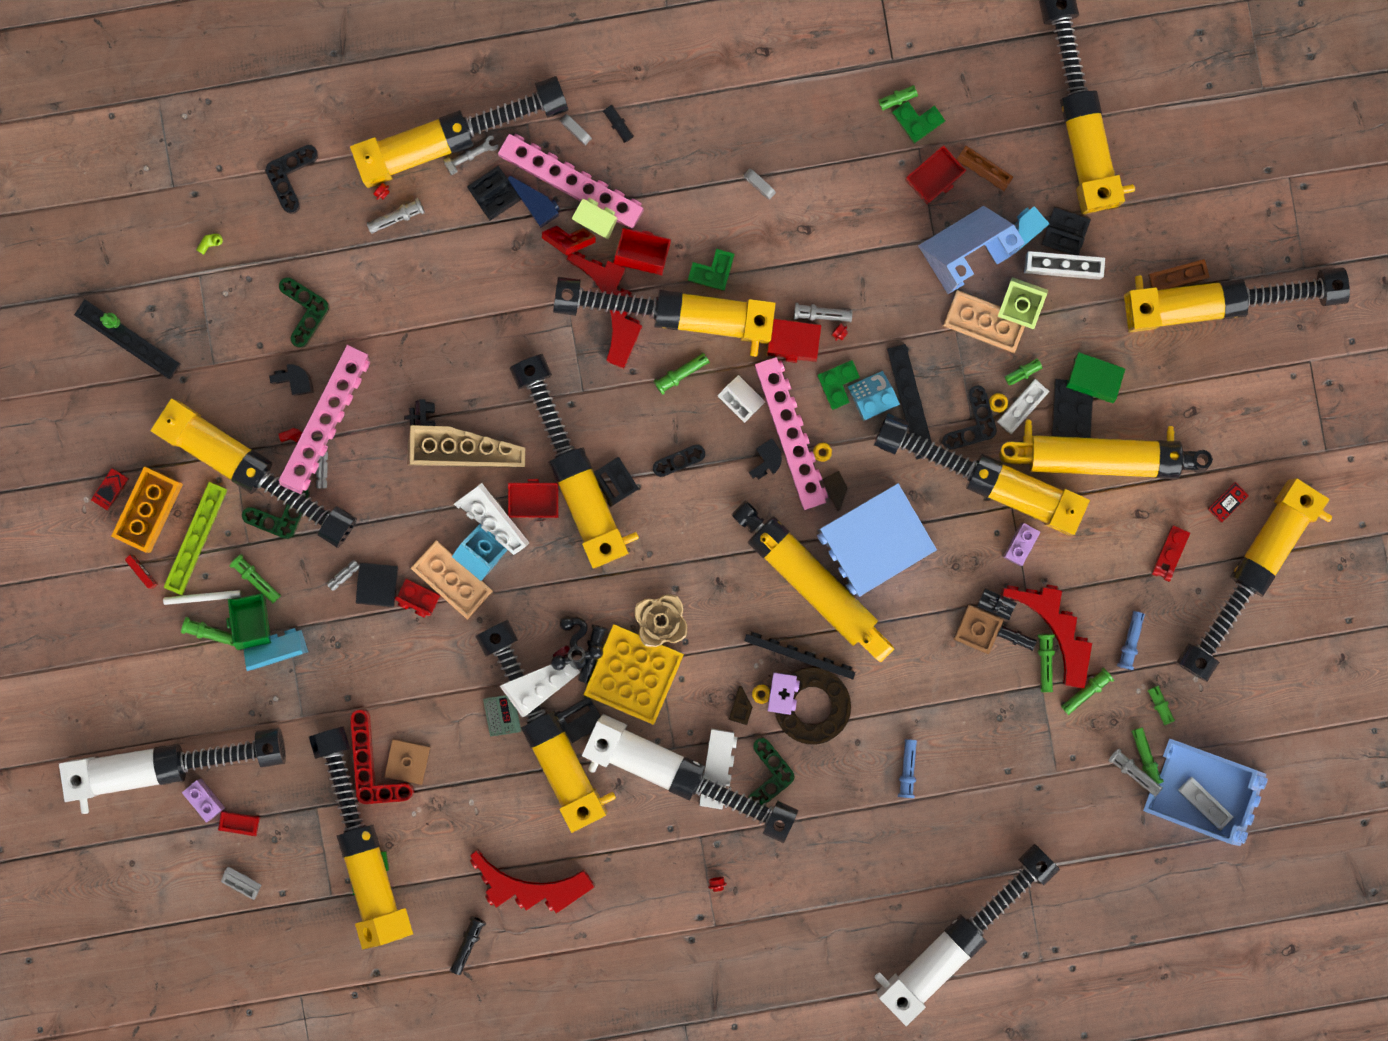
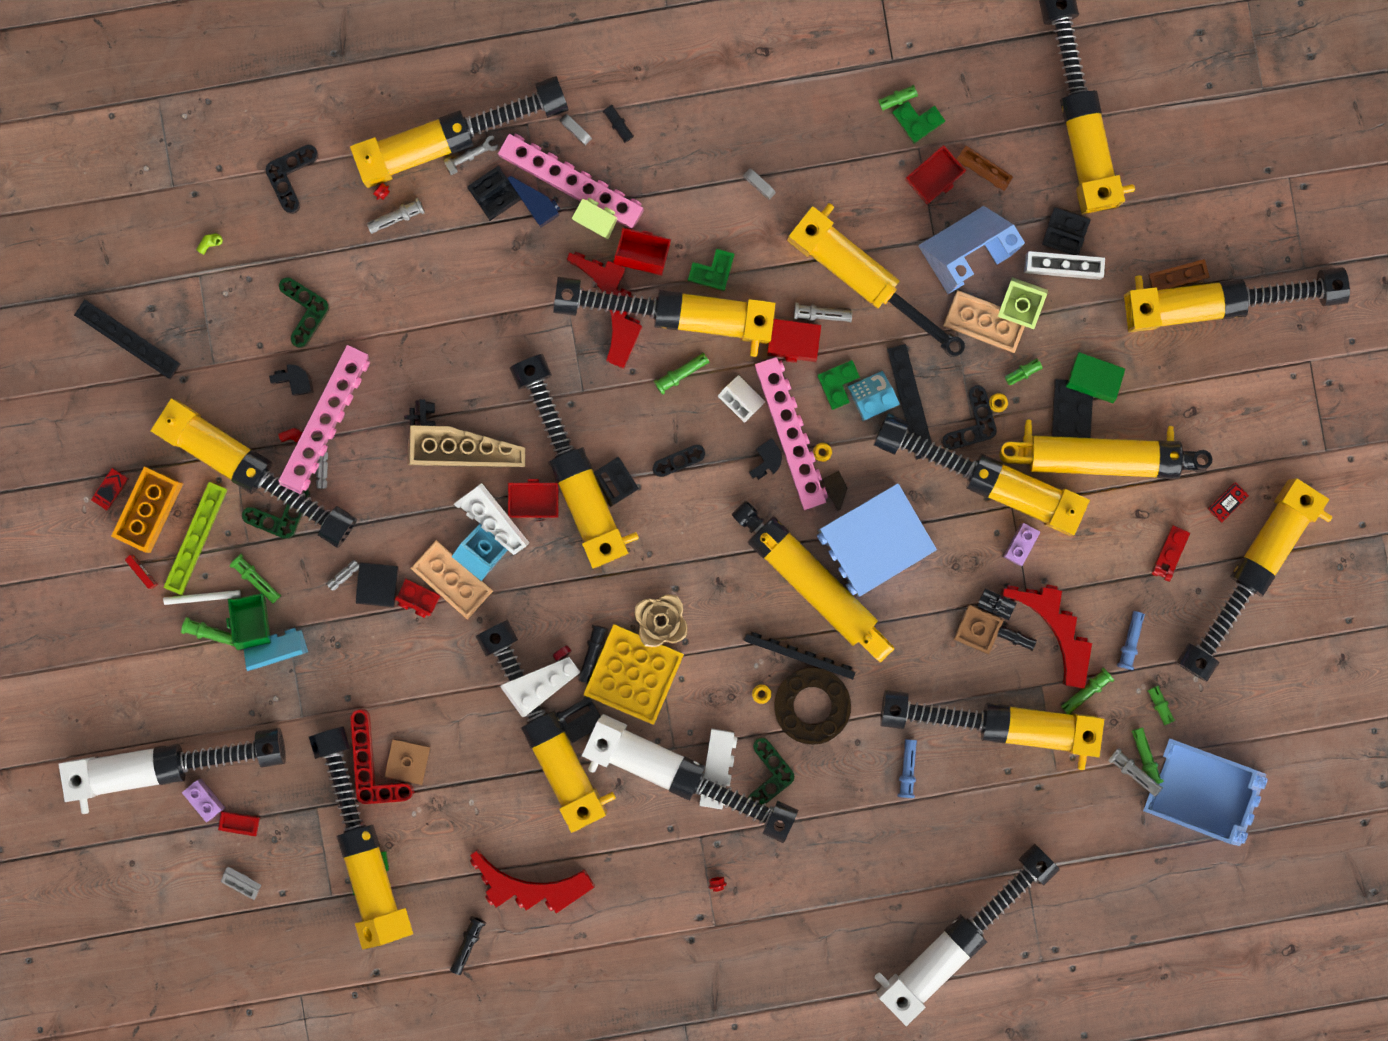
bright green axle [100,313,120,328] -> none
sand green tile [483,695,521,737] -> none
red plate [542,226,596,255] -> none
black piece [551,616,603,671] -> none
dark brown tile [729,686,753,725] -> none
lavender brick [767,672,800,715] -> none
red plate [831,323,848,341] -> none
white tile [997,379,1050,435] -> none
medium azure slope [1015,206,1049,254] -> none
bright green pin [1038,634,1055,692] -> none
white tile [1178,777,1233,831] -> none
none -> yellow piece [787,203,965,357]
none -> piece [880,690,1104,770]

